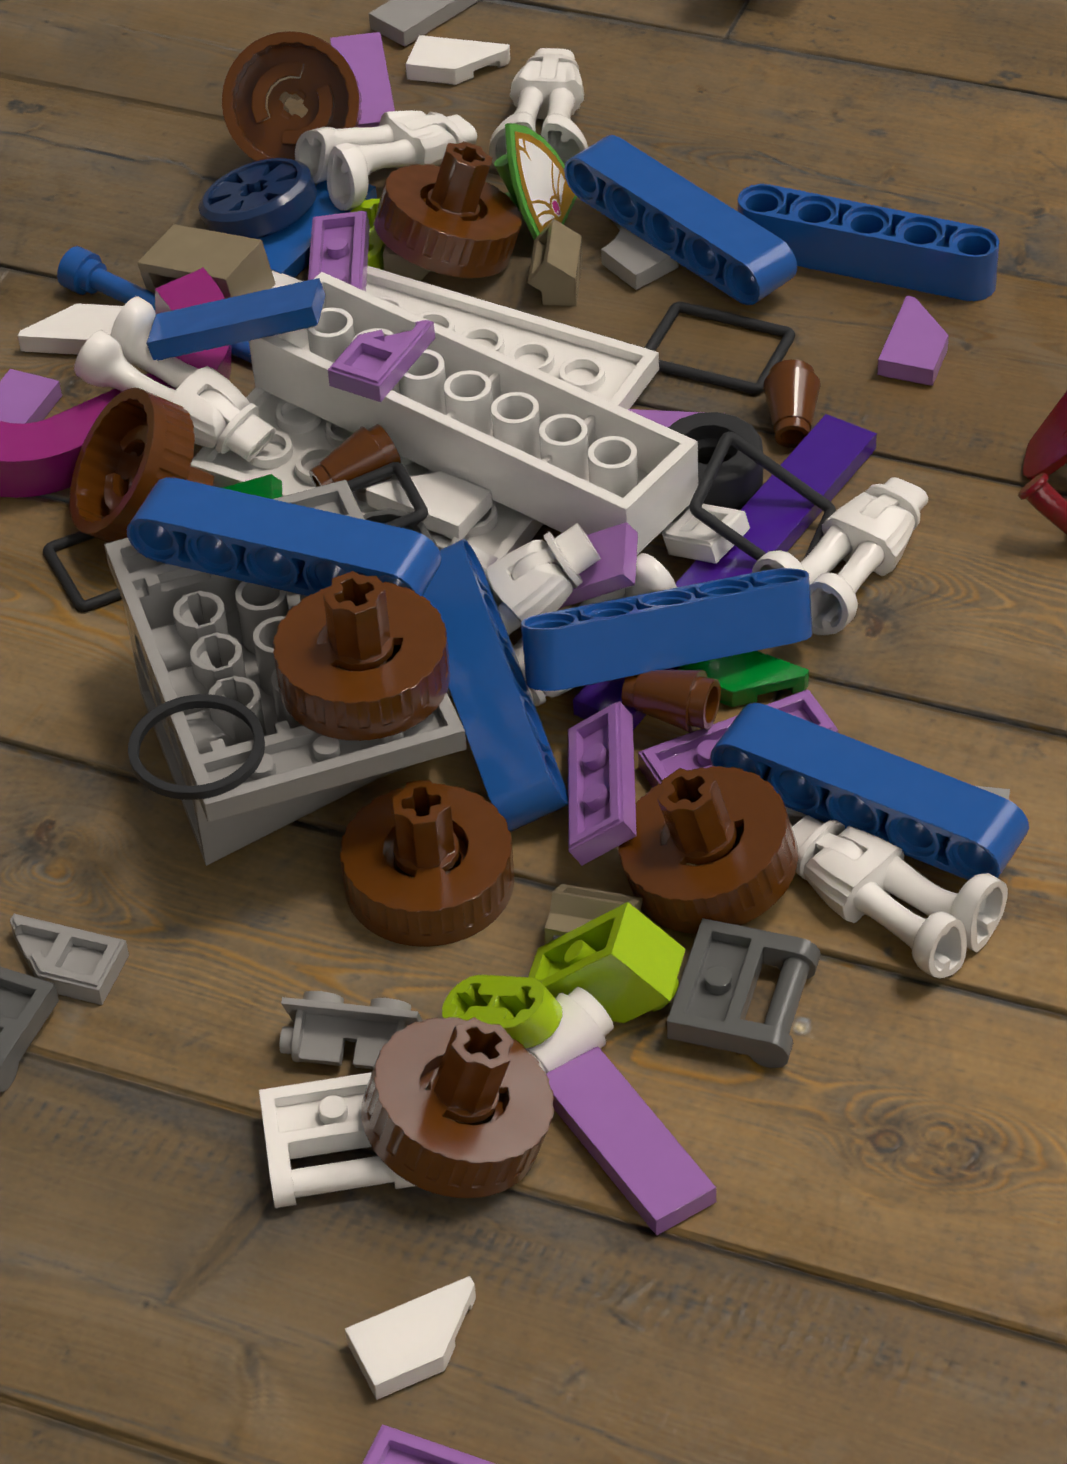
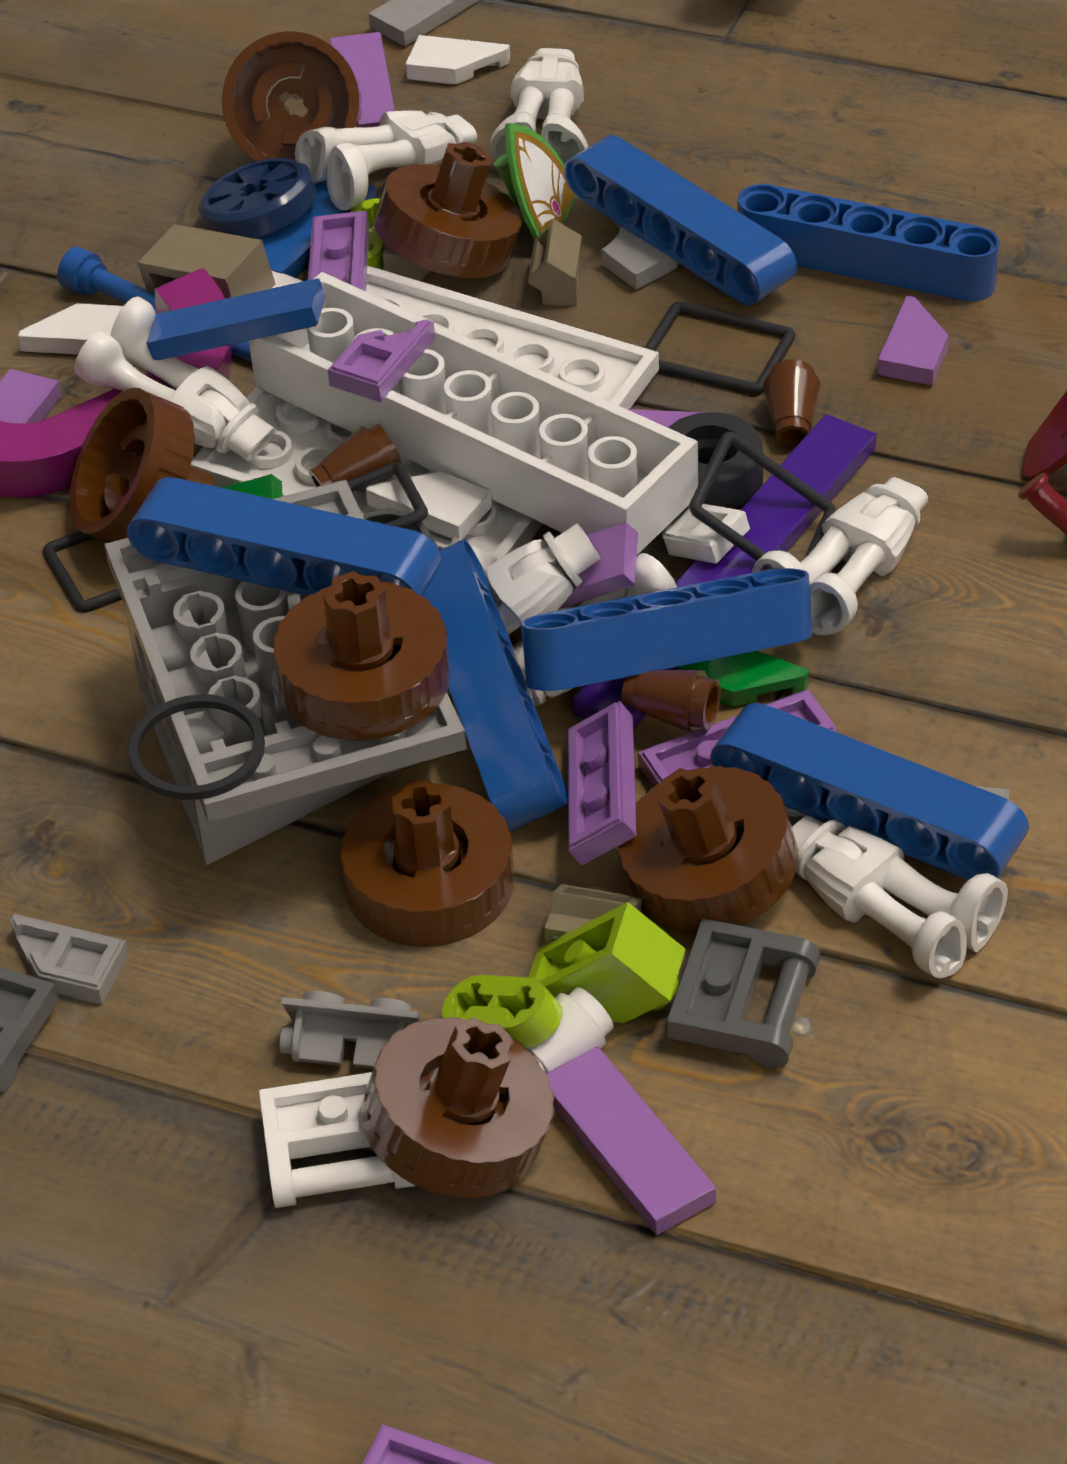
white tile [345,1276,476,1400] -> none

